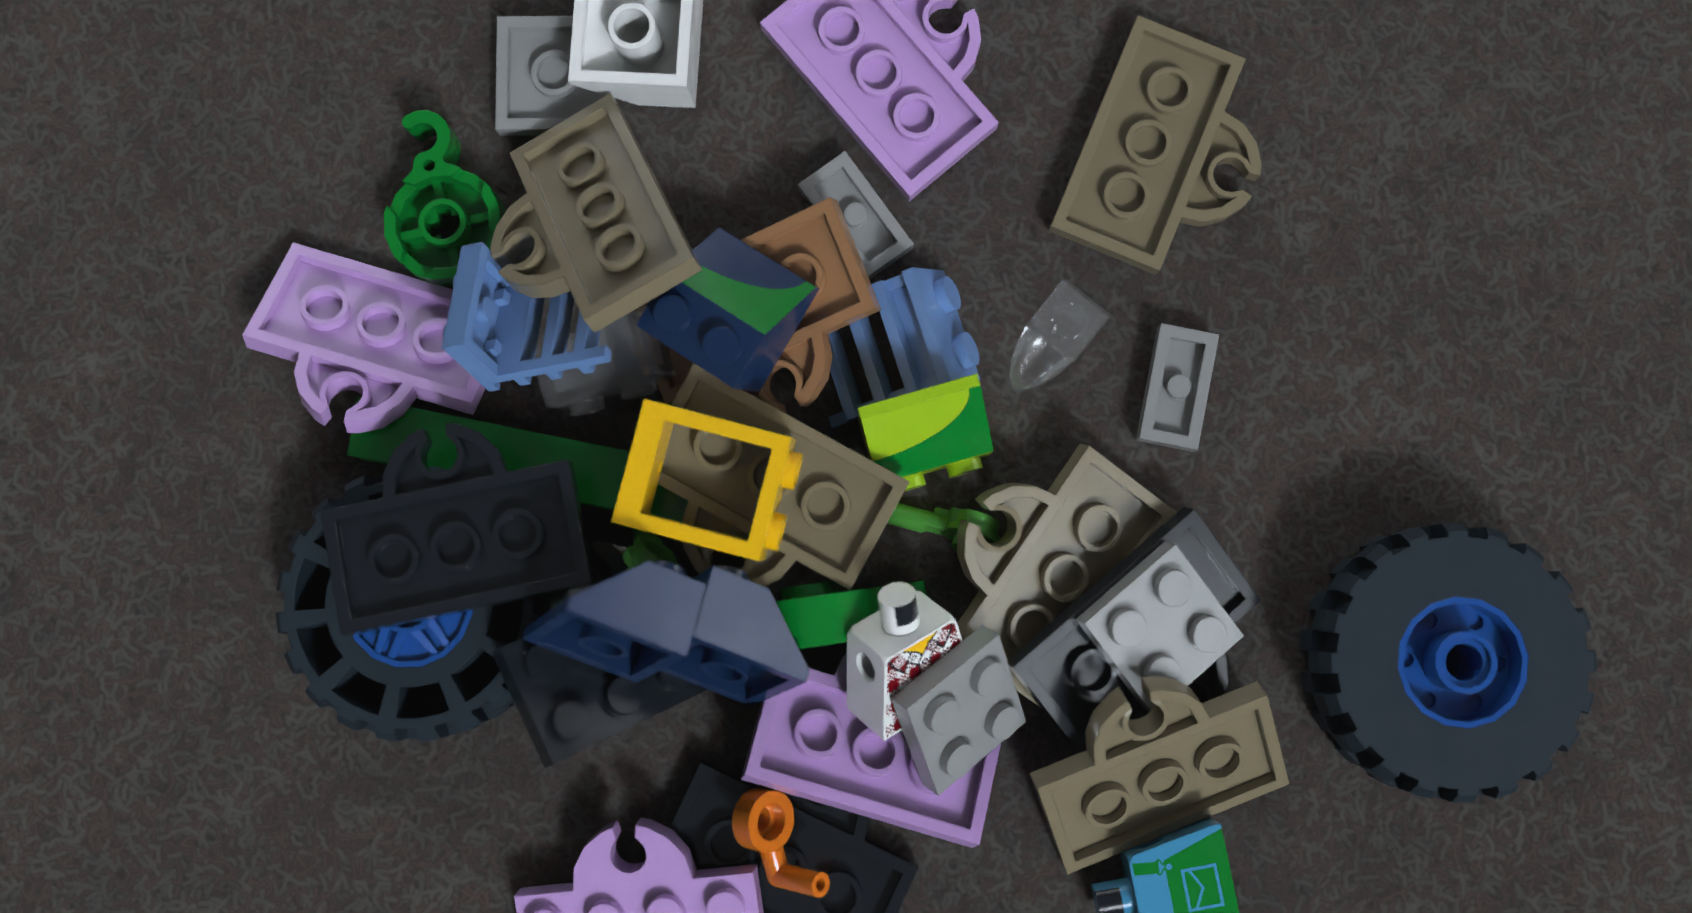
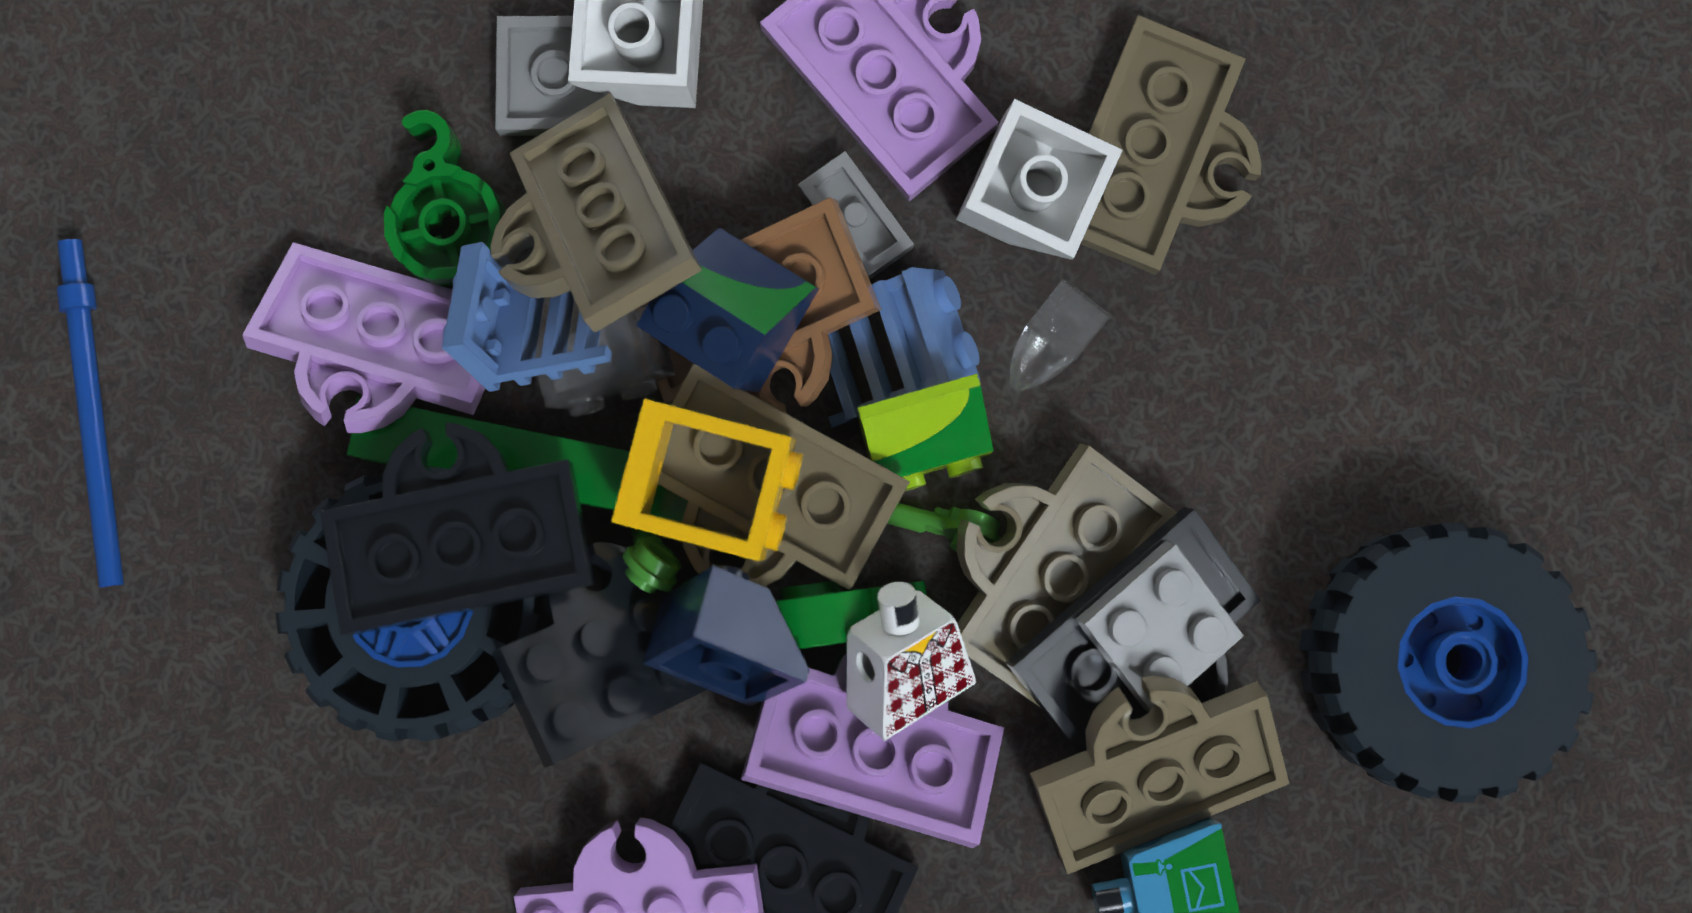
dark blue slope [522,561,706,683] -> none
orange plate [732,787,830,898] -> none
light grey plate [891,625,1026,796] -> none
light grey plate [1136,323,1219,452] -> none
none -> blue bar [56,239,124,588]
none -> white slope [956,99,1122,260]

